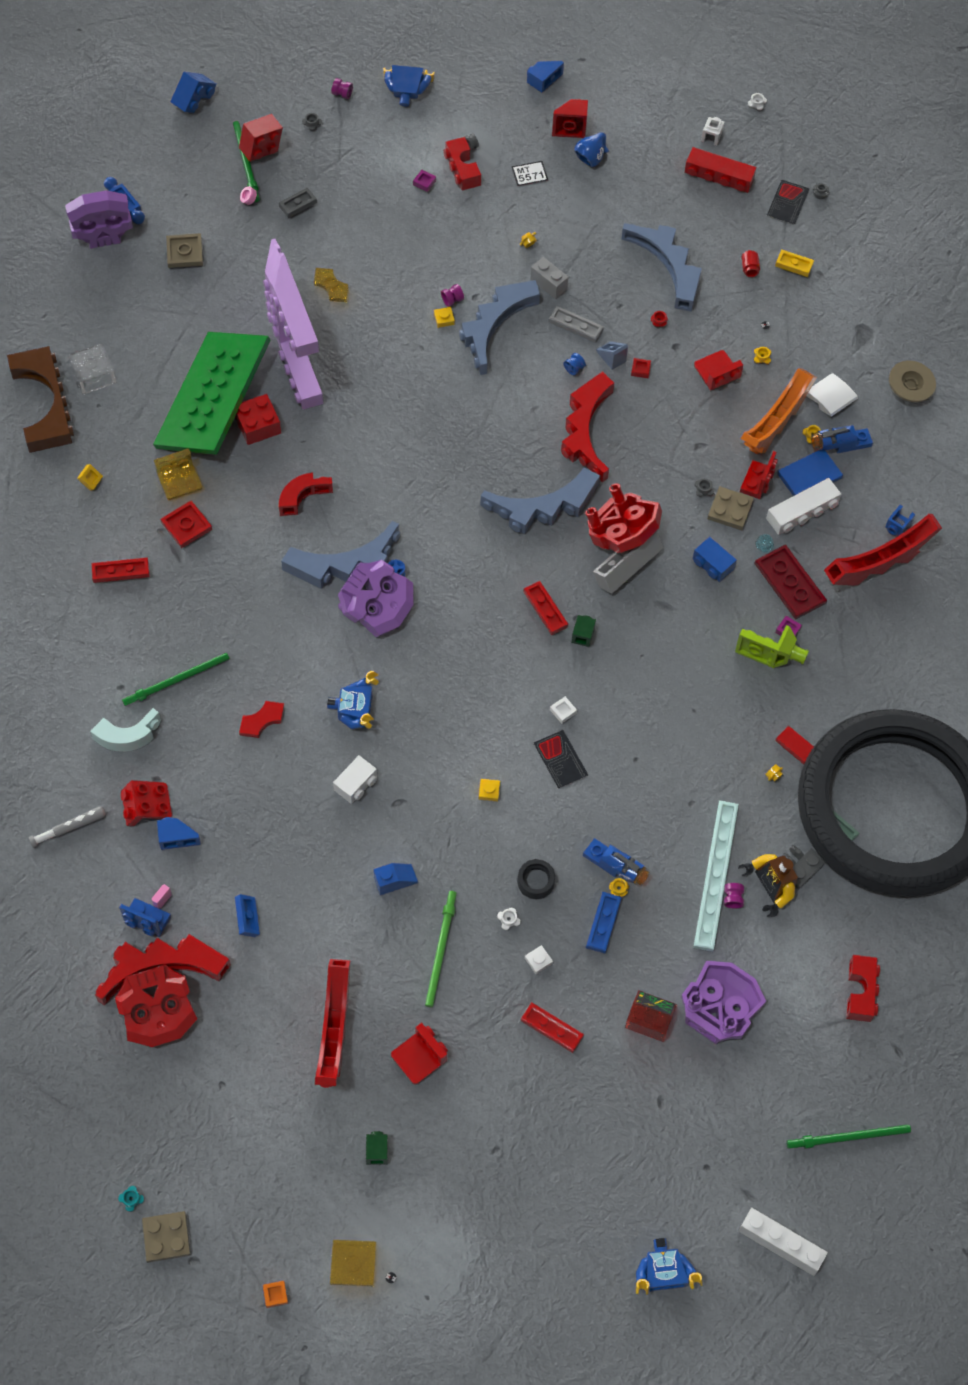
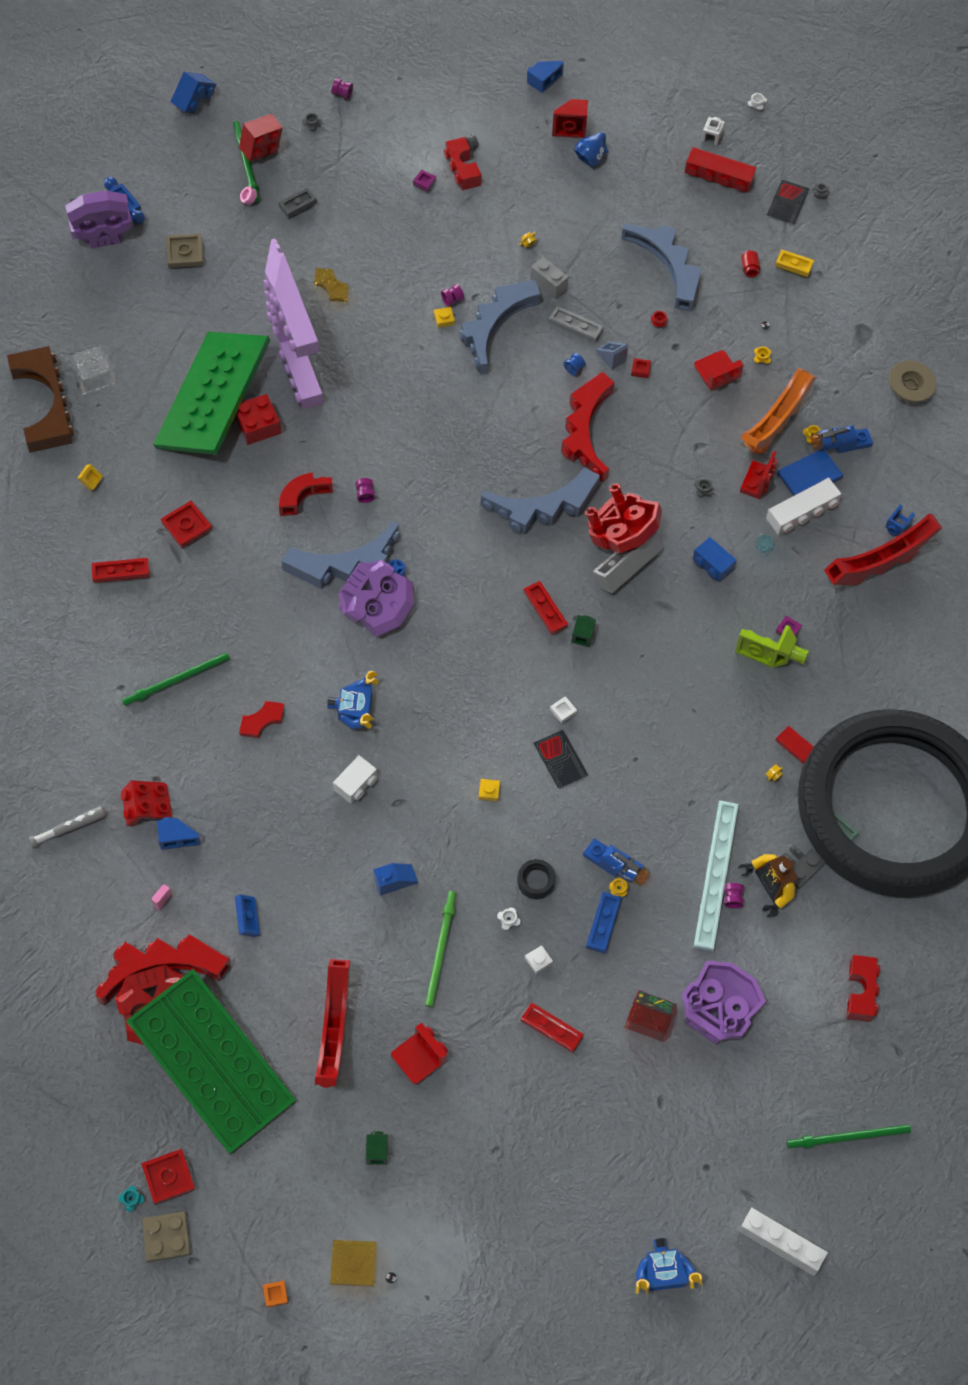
light aqua arch [90,708,161,752] -> none
blue bracket [119,898,171,937] -> none
clear yellow bracket [154,448,202,500] -> none
blue torso [383,65,435,107] -> none
sticker [511,161,548,186] -> none
dark tan plate [707,486,754,531] -> none
dark red tile [754,544,827,620] -> none
white slope [807,373,858,417] -> none
none -> green plate [126,969,296,1154]
none -> red plate [141,1149,195,1205]
none -> magenta wheel [355,478,375,503]

